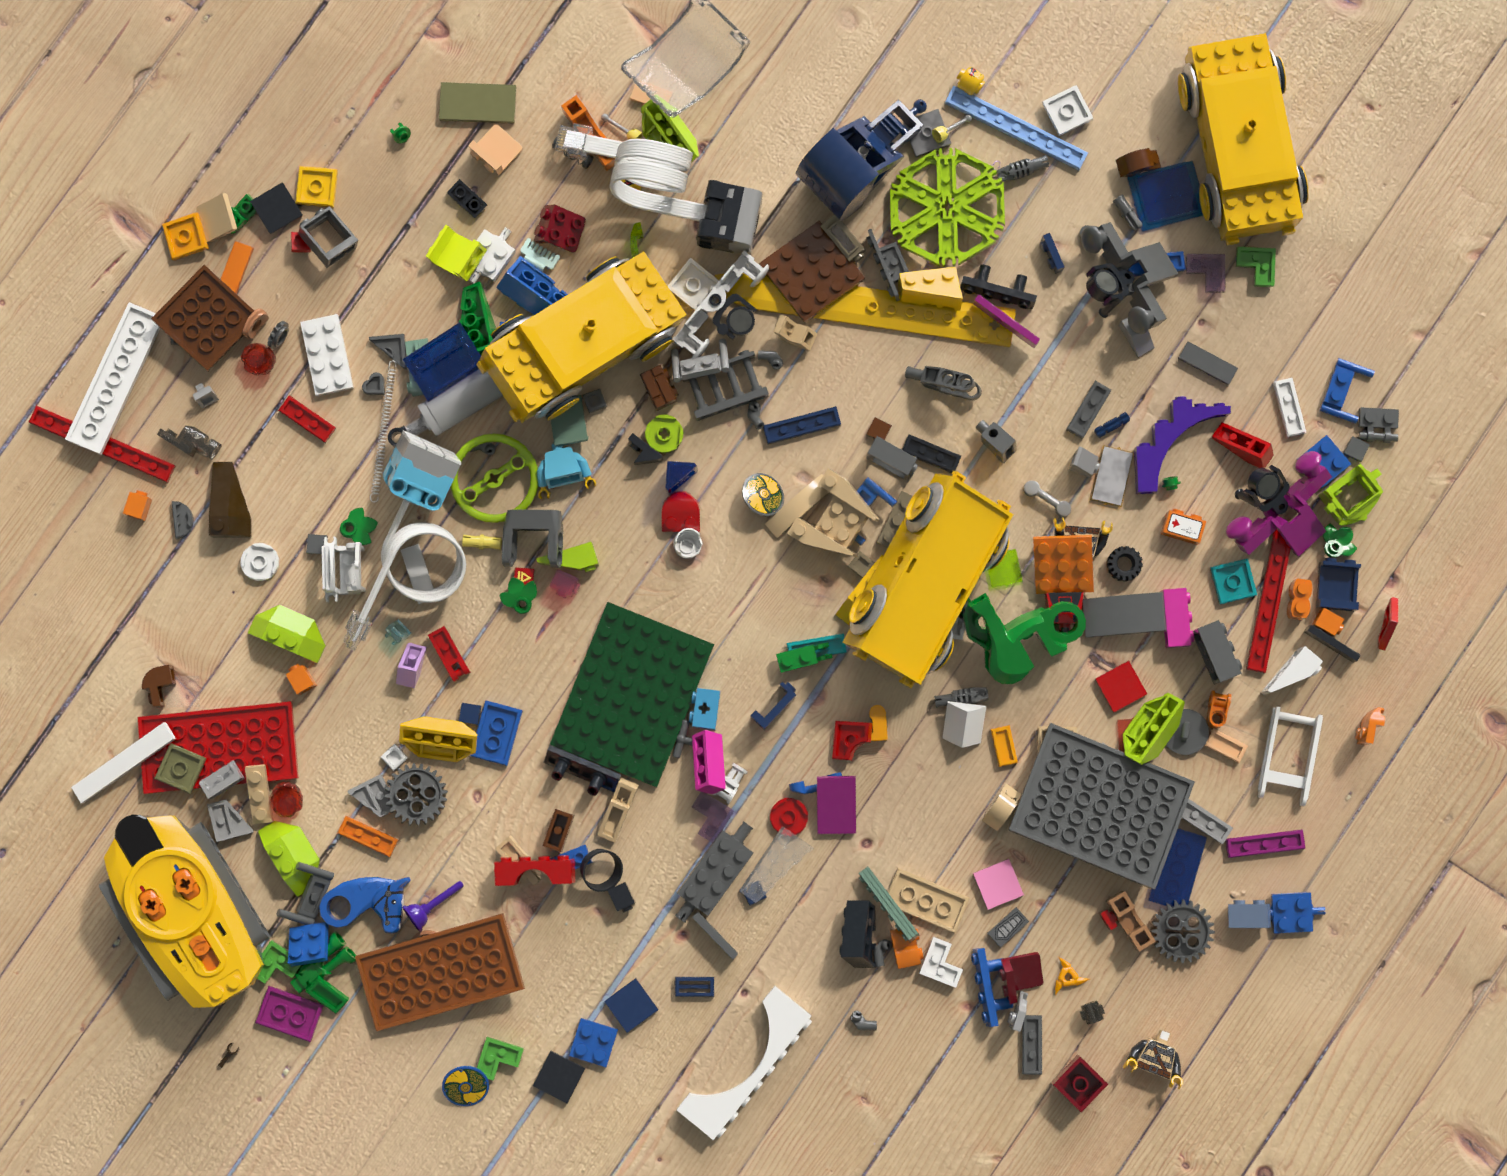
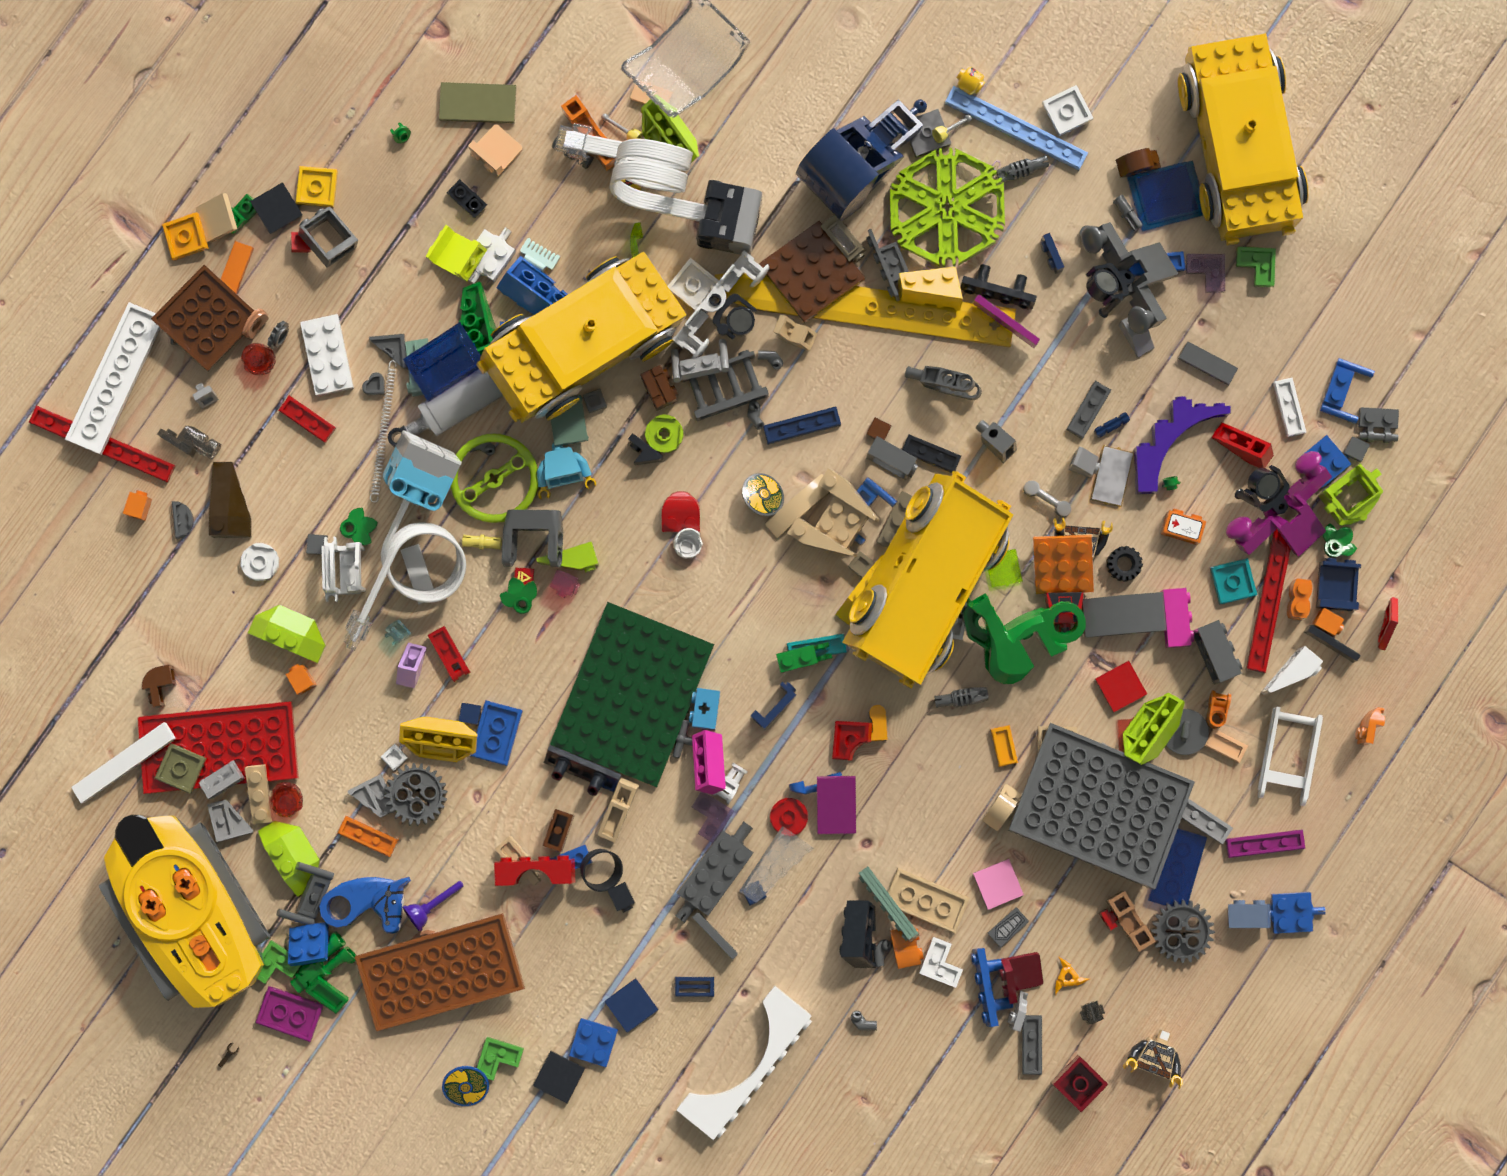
dark red bracket [534,204,586,253] -> none
clear blue slope [665,461,698,496] -> none
white slope [942,701,986,748] -> none

